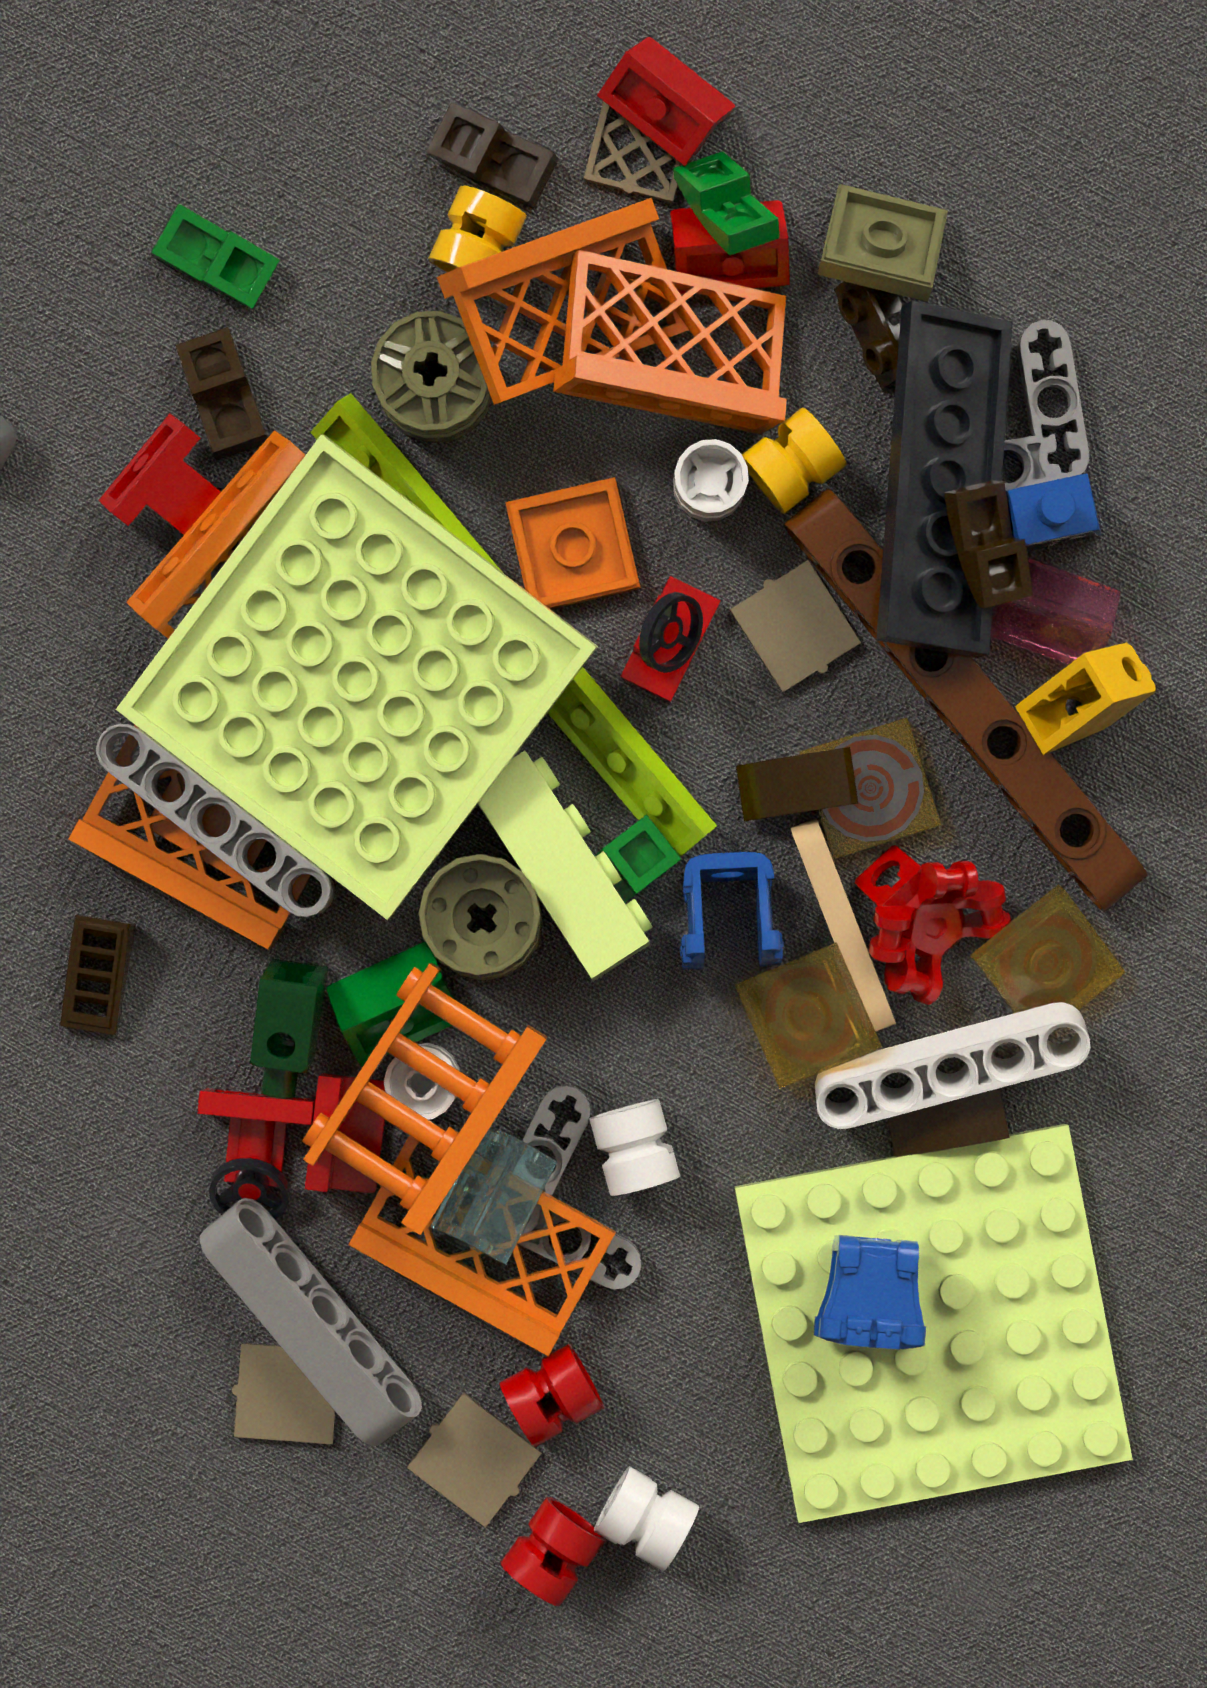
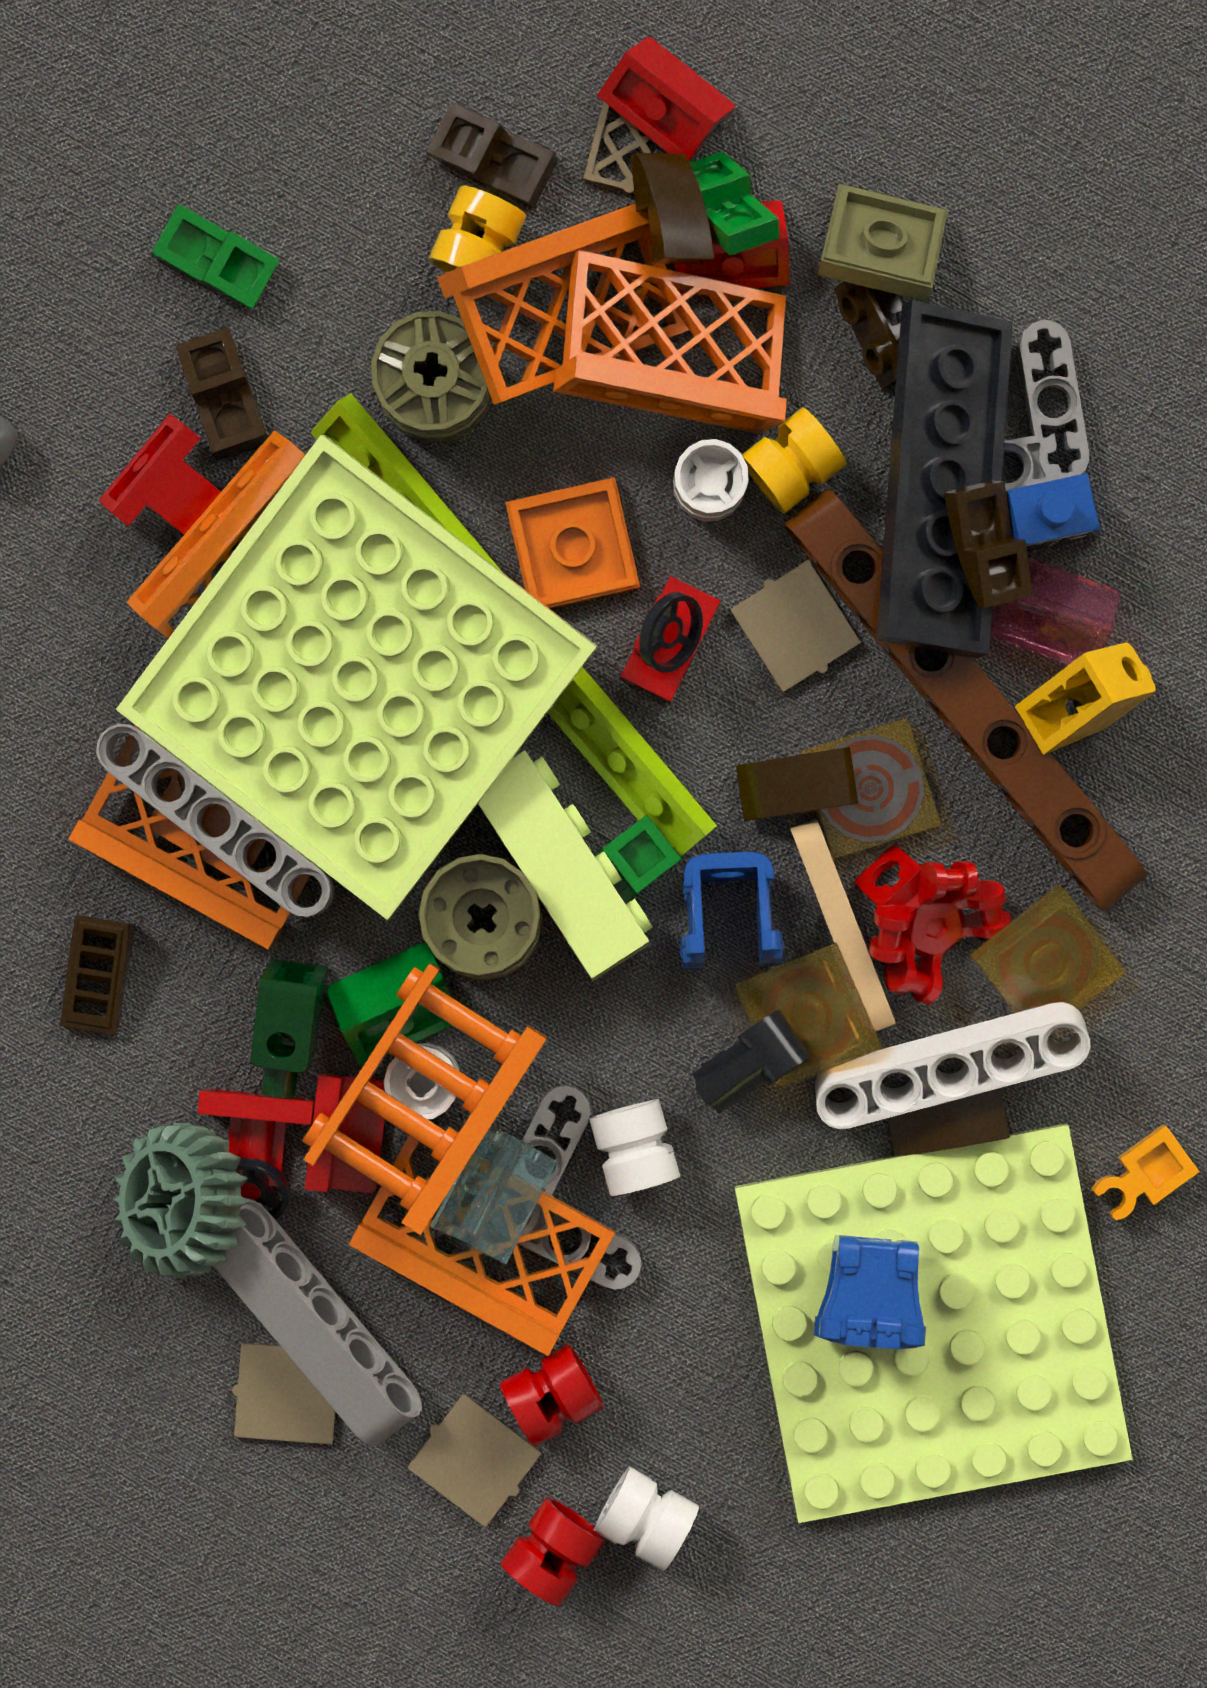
none -> sand green gear [111,1123,250,1278]
none -> dark brown slope [630,153,714,264]
none -> black piece [692,1009,811,1114]
none -> light orange plate [1091,1124,1200,1220]

